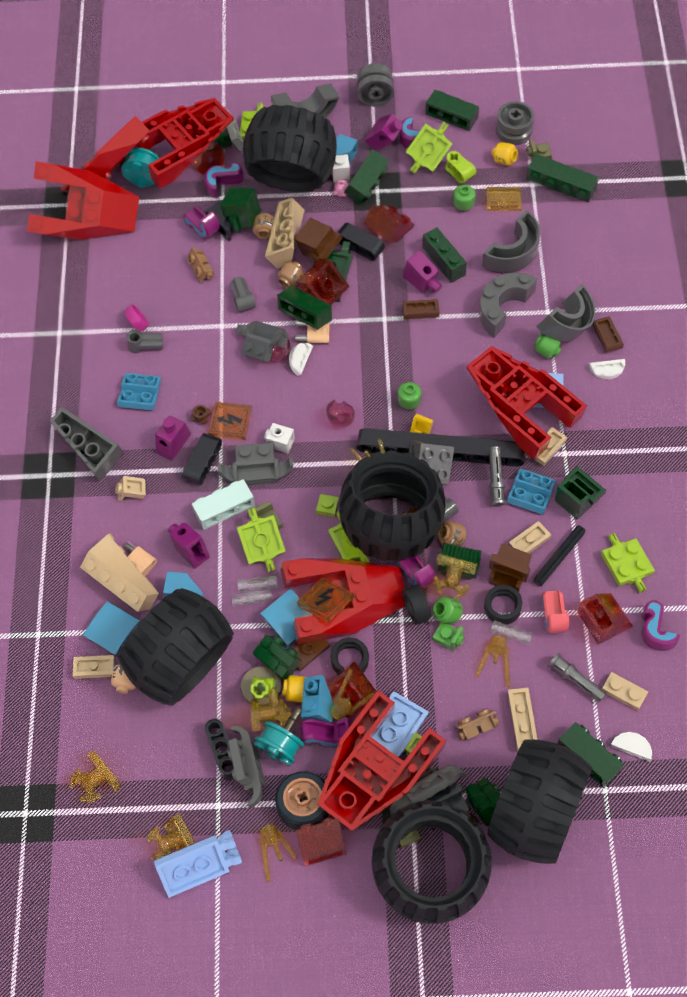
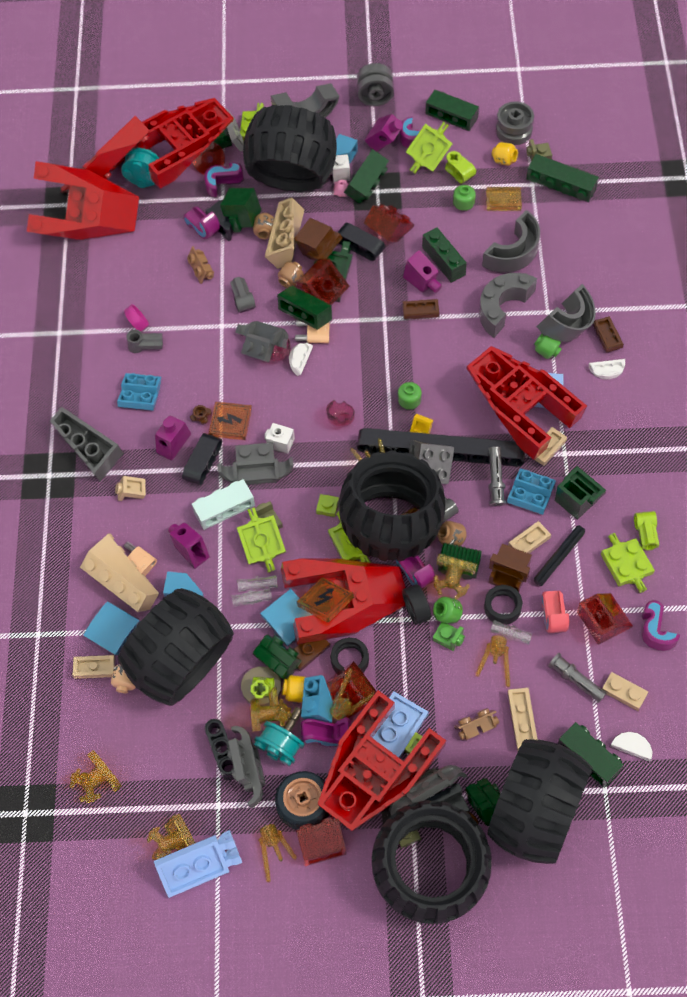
none -> lime piece [634,511,659,551]

